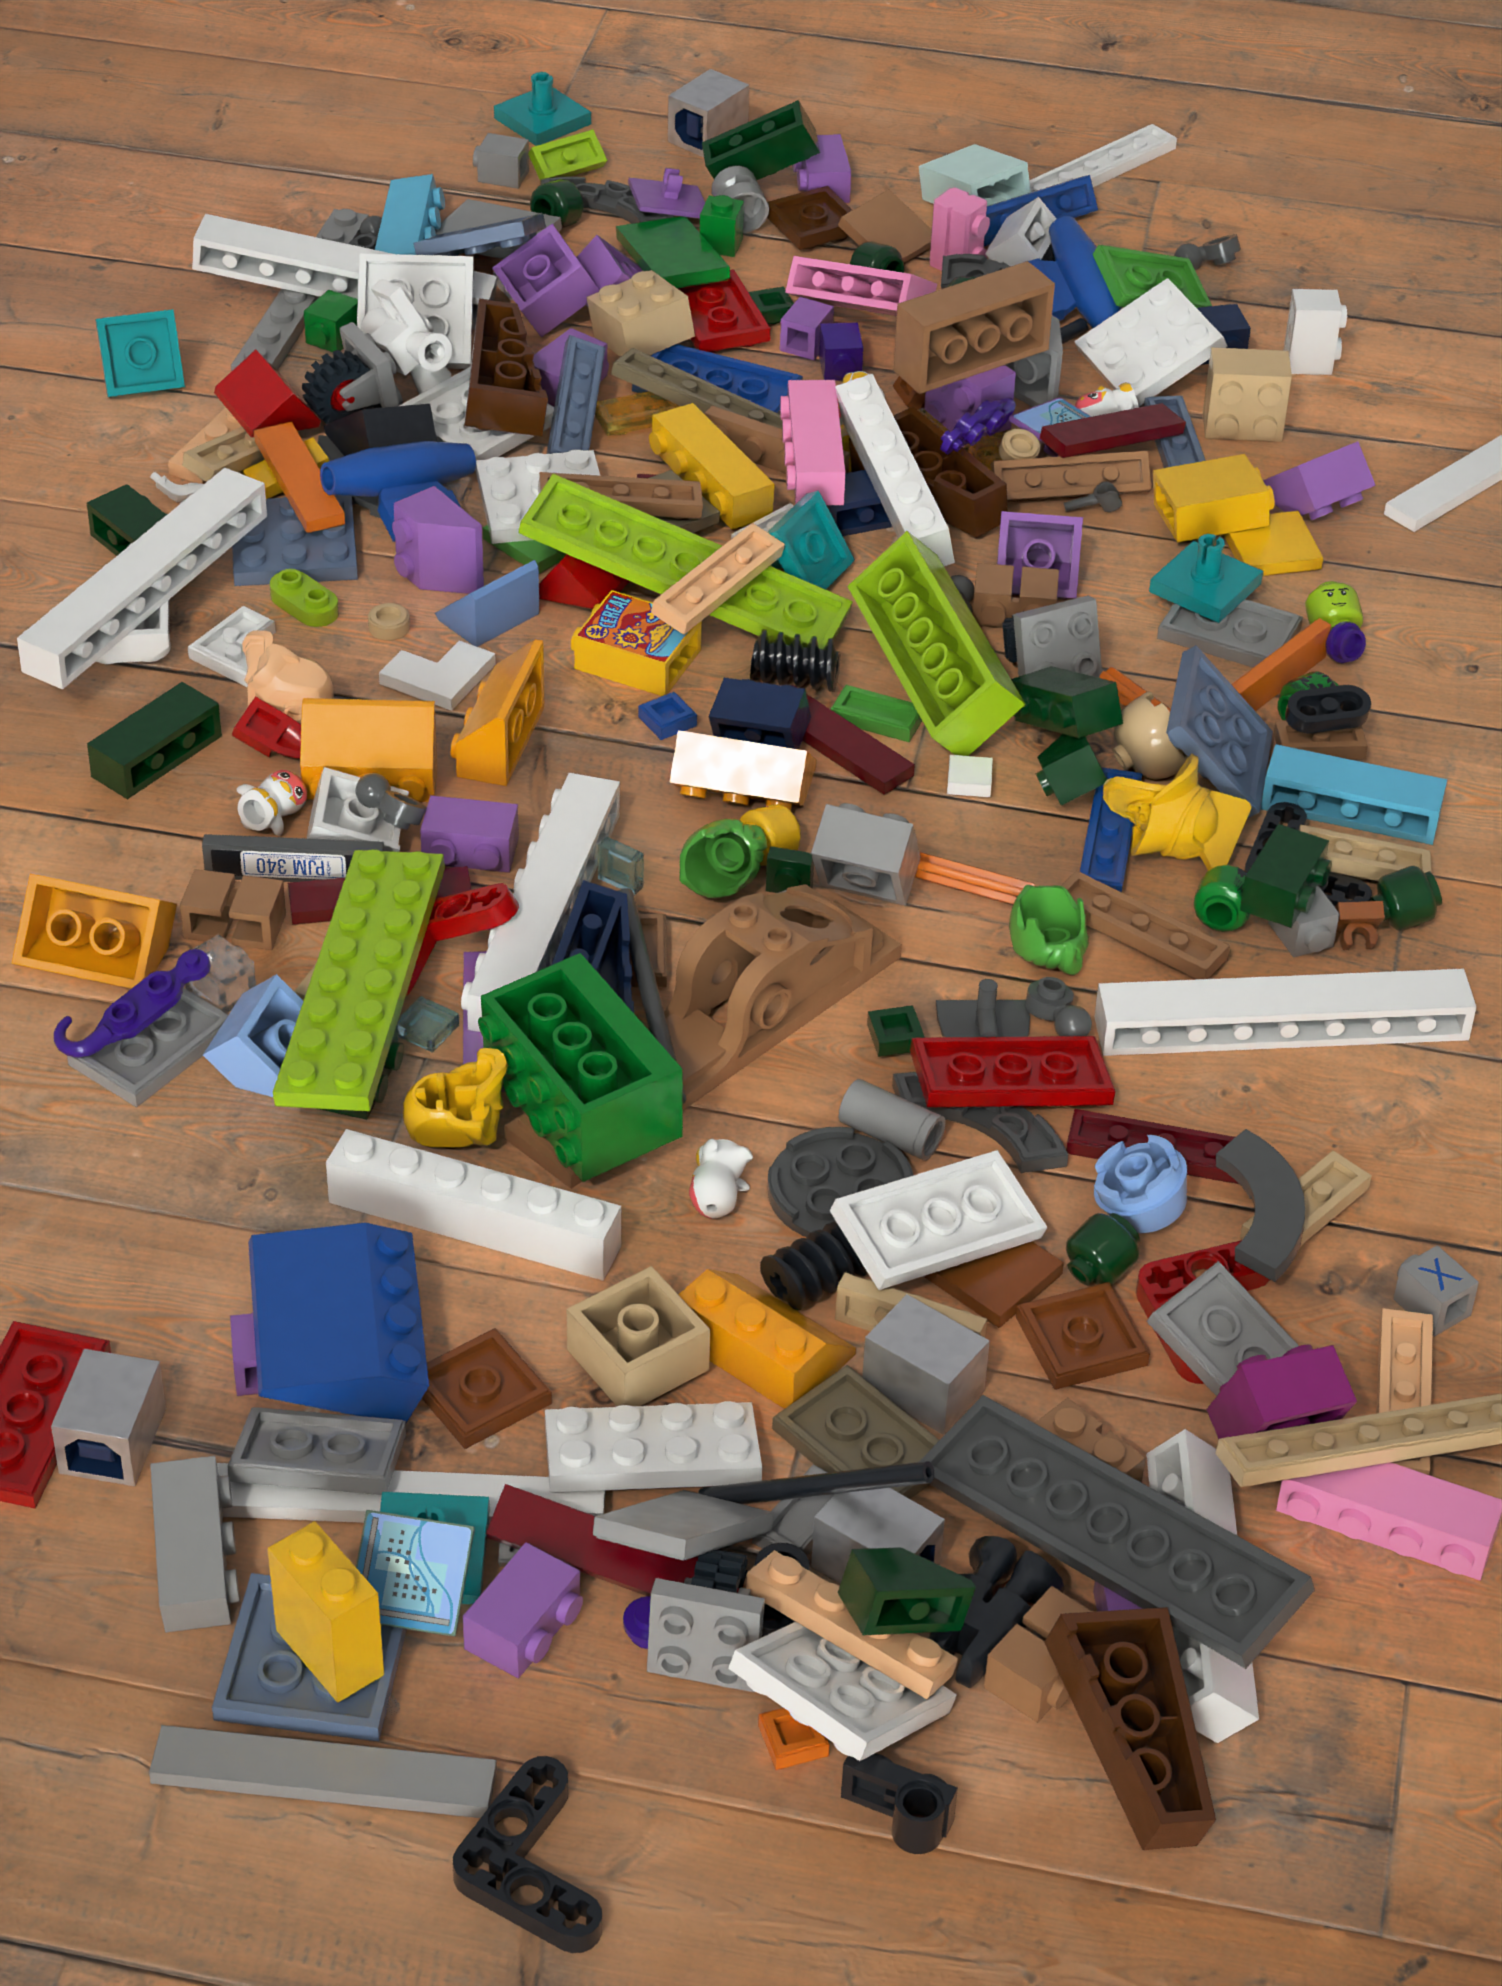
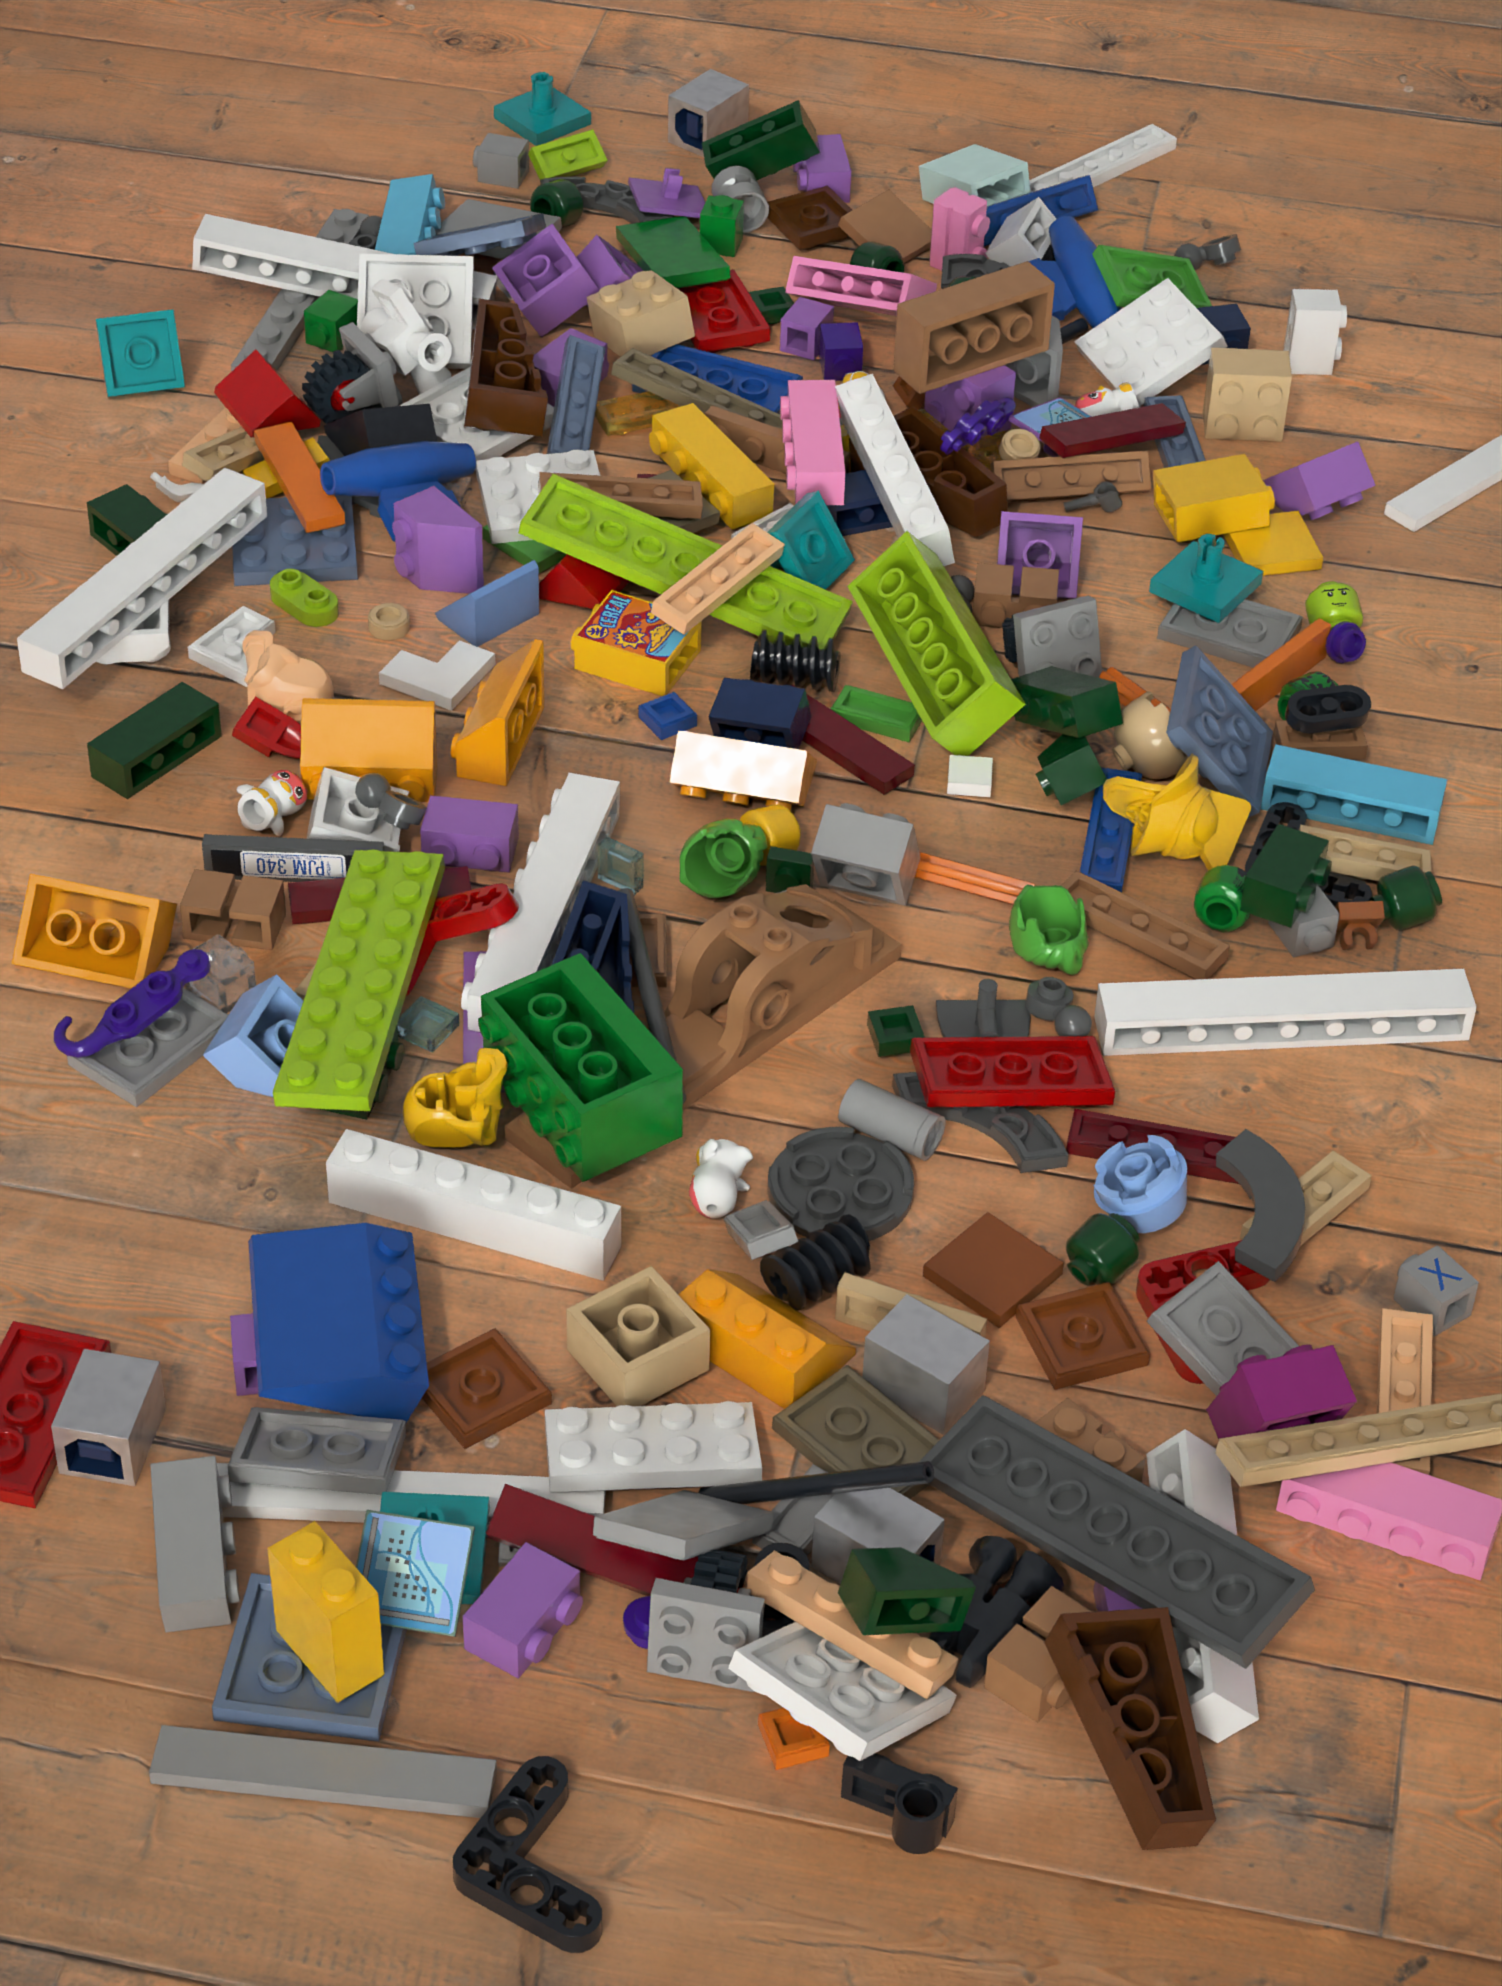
white plate [830,1150,1047,1290] -> none
none -> light grey tile [723,1200,798,1260]

